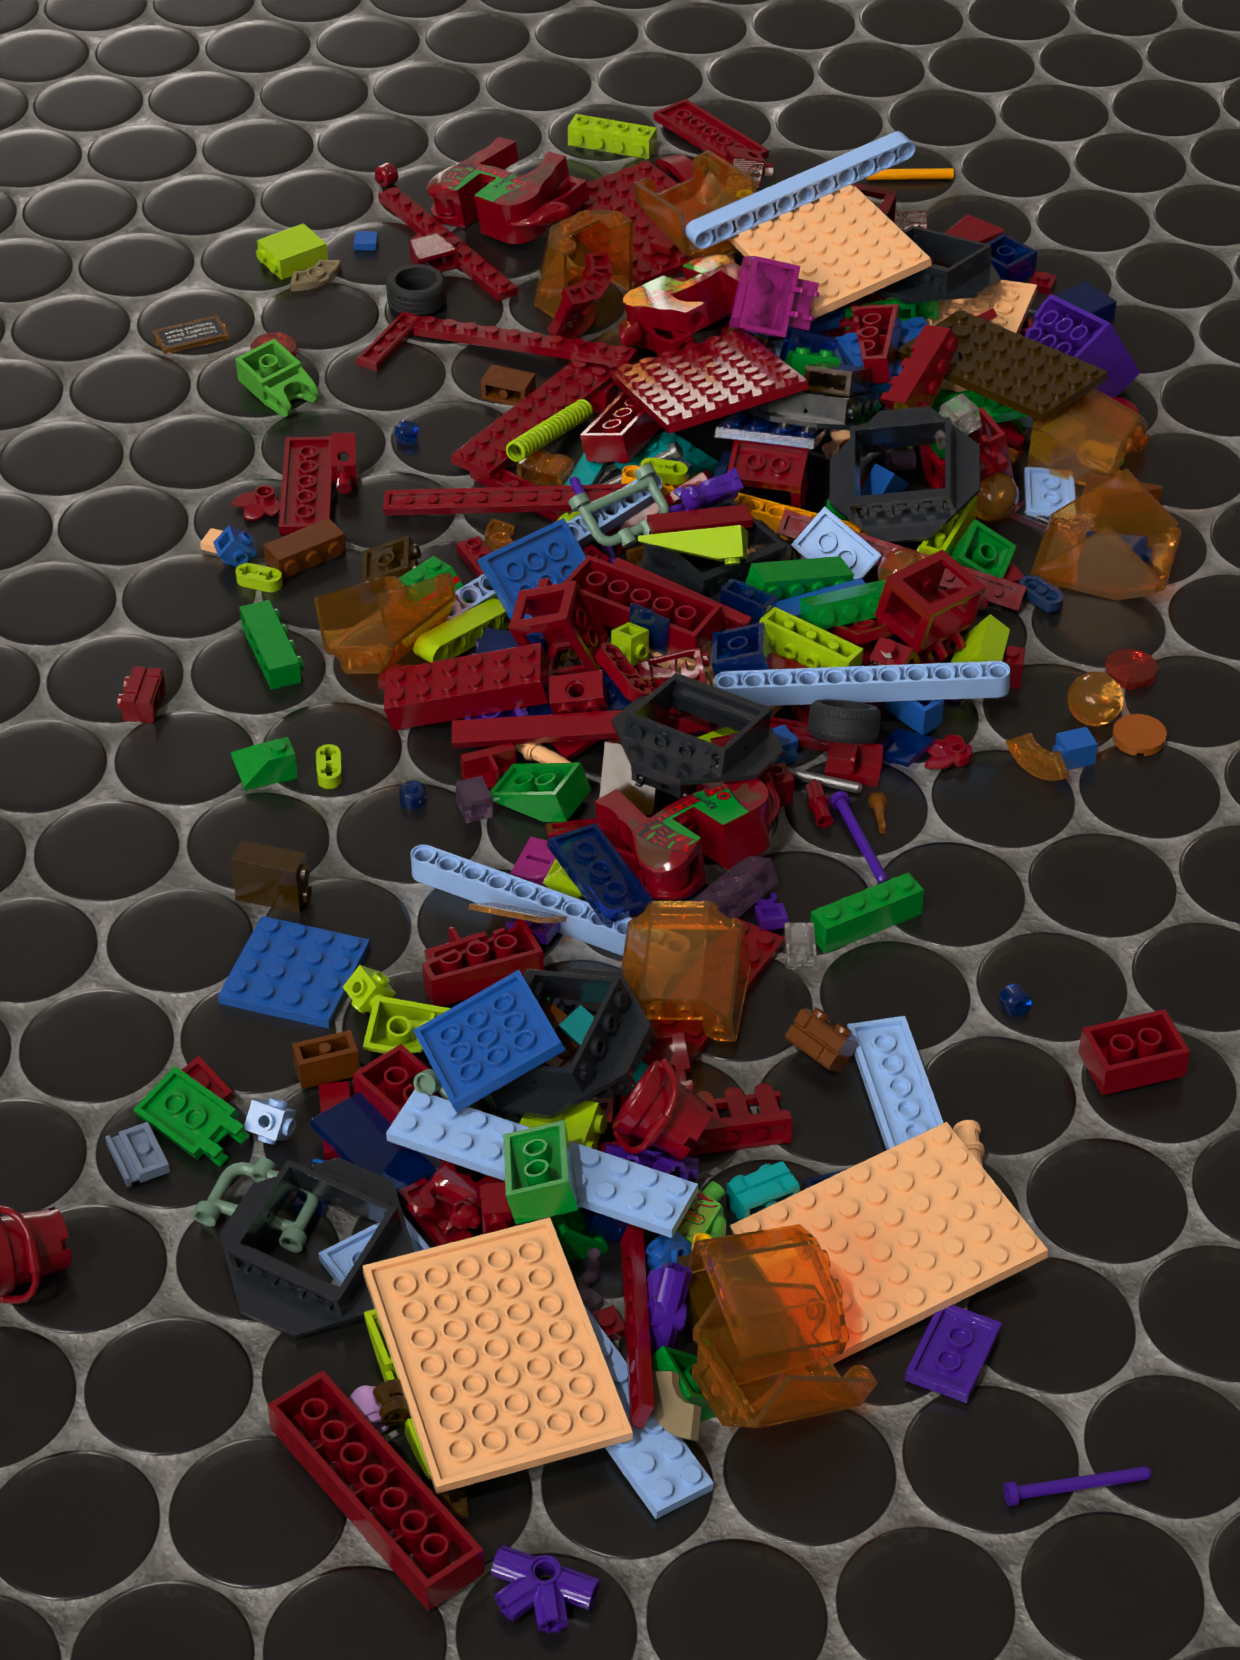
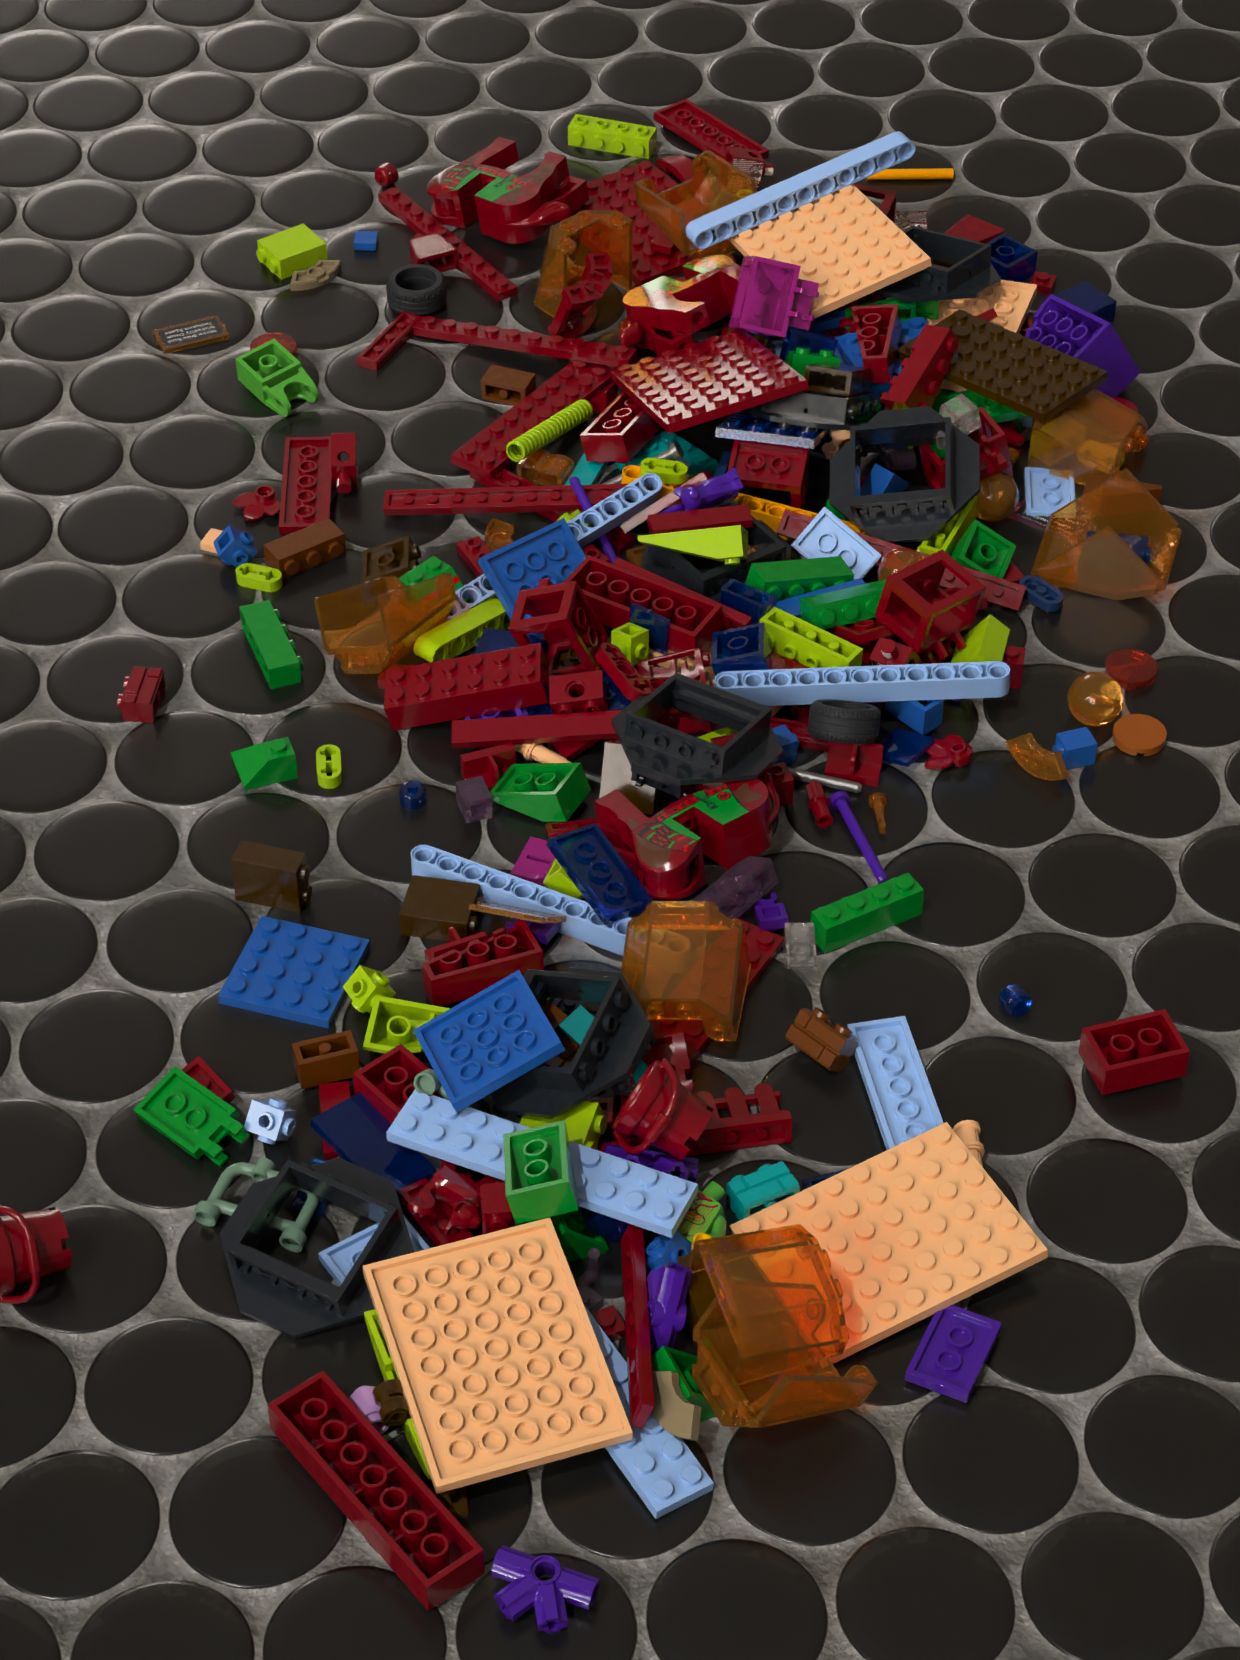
sand blue plate [105,1122,170,1187] -> none
clear blue piece [393,420,418,445] -> none
sand green bar [568,463,670,548] -> none
dark purple bar [1004,1466,1152,1507] -> none
none -> dark brown brick [399,875,484,942]

